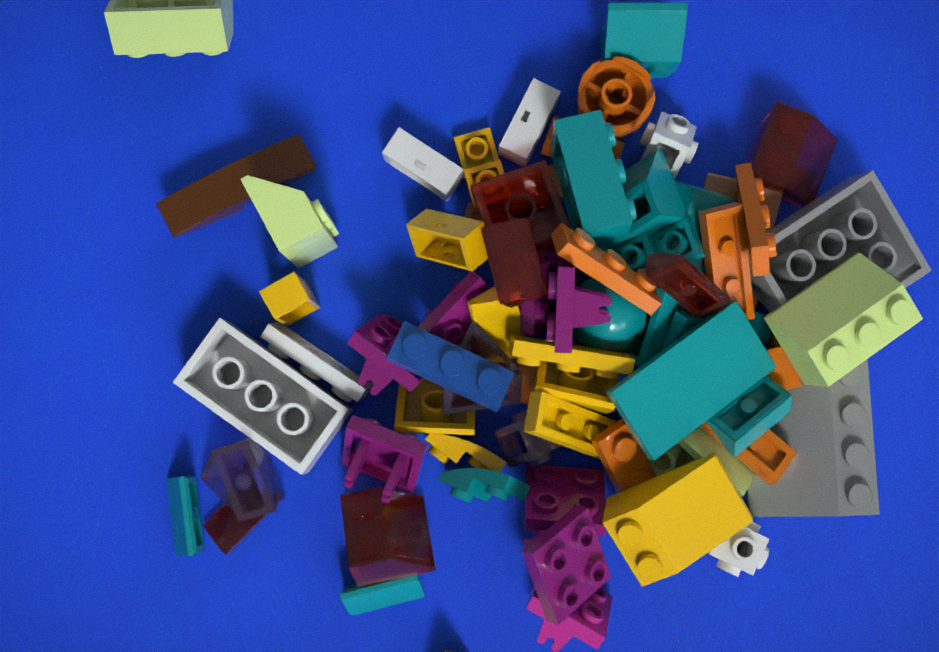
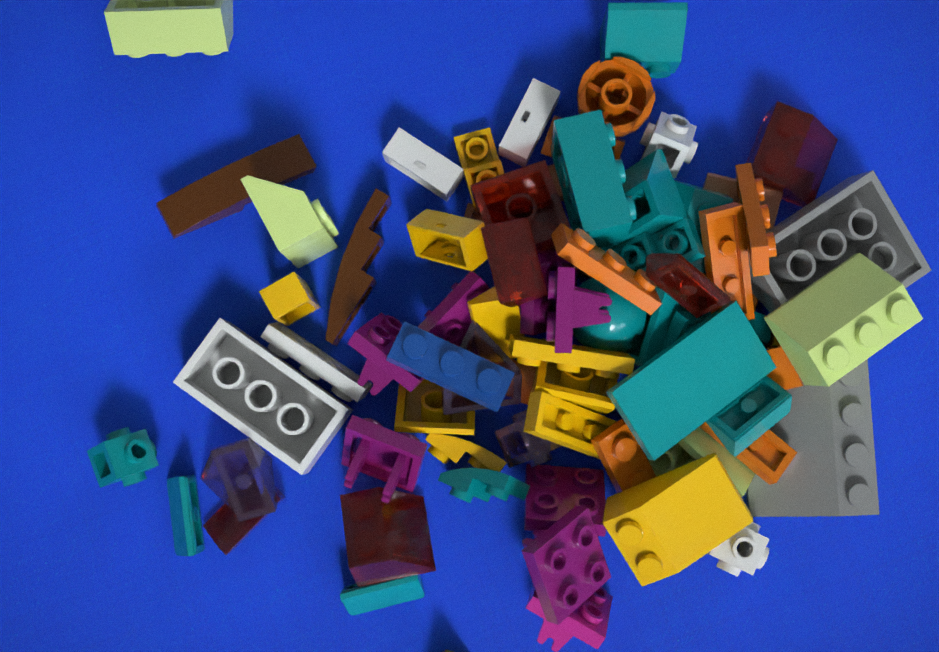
none -> teal brick [87,427,159,488]
none -> reddish brown slope [325,188,392,346]

